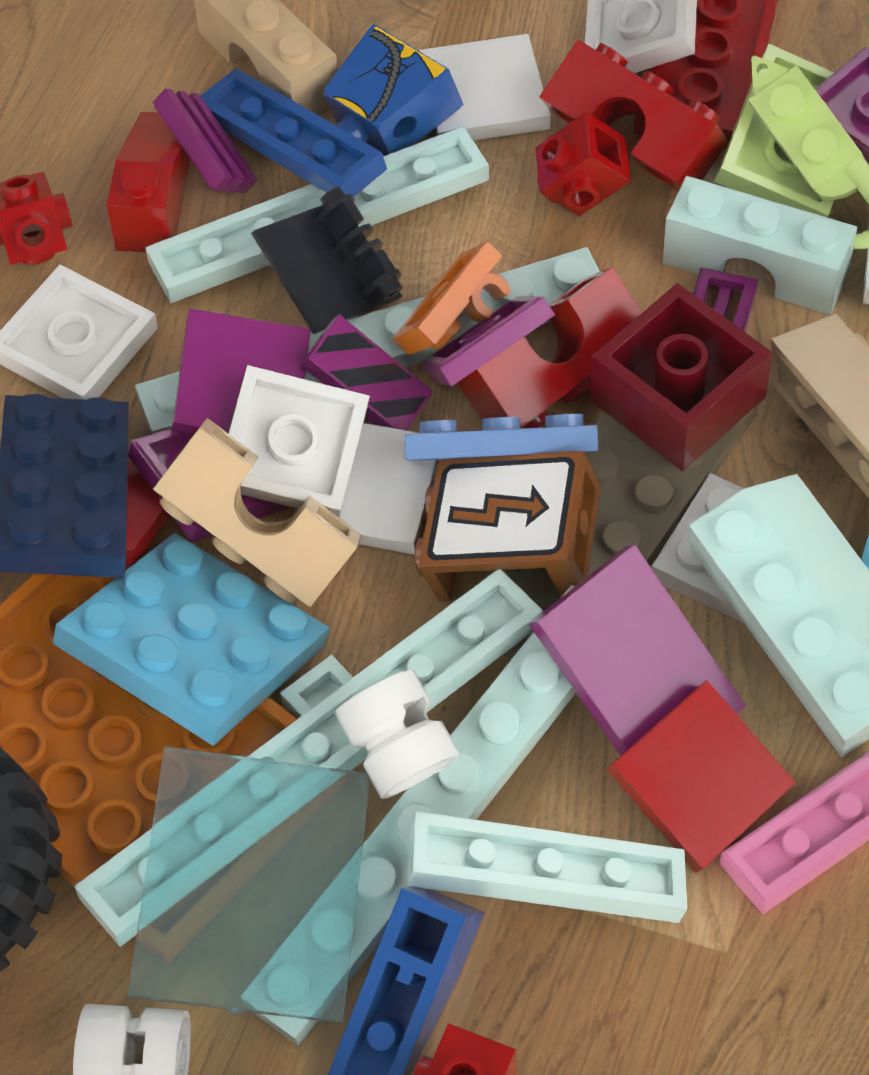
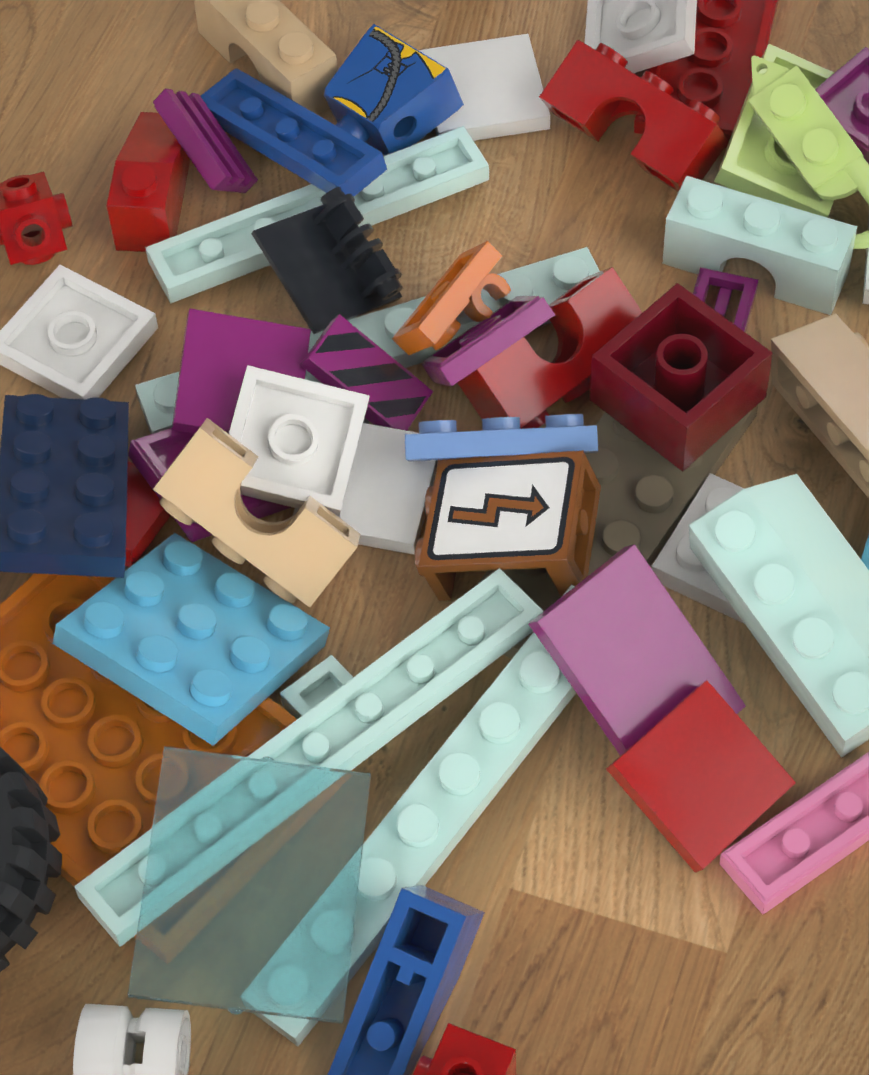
white wheel [335,669,460,799] -> none
light aqua plate [407,811,687,923] -> none
red brick [535,112,631,216] -> none

